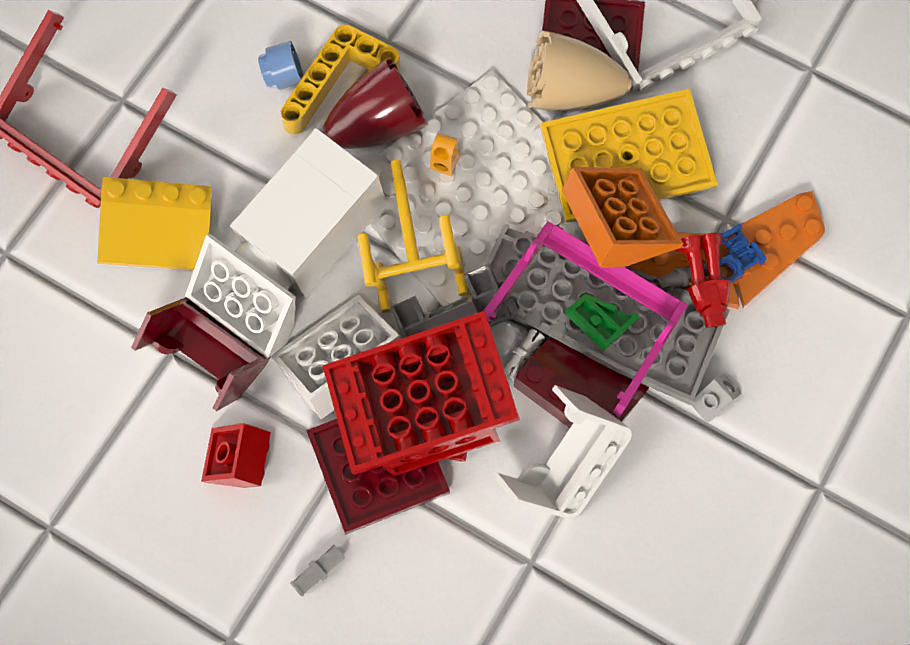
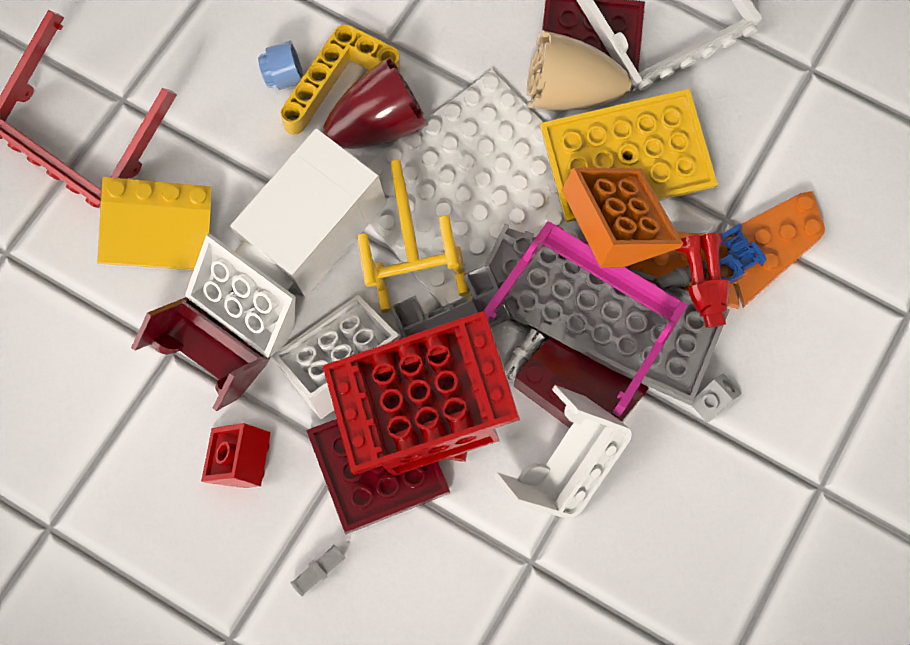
light orange leg [430,133,460,176] -> none
green wing [565,294,640,351] -> none

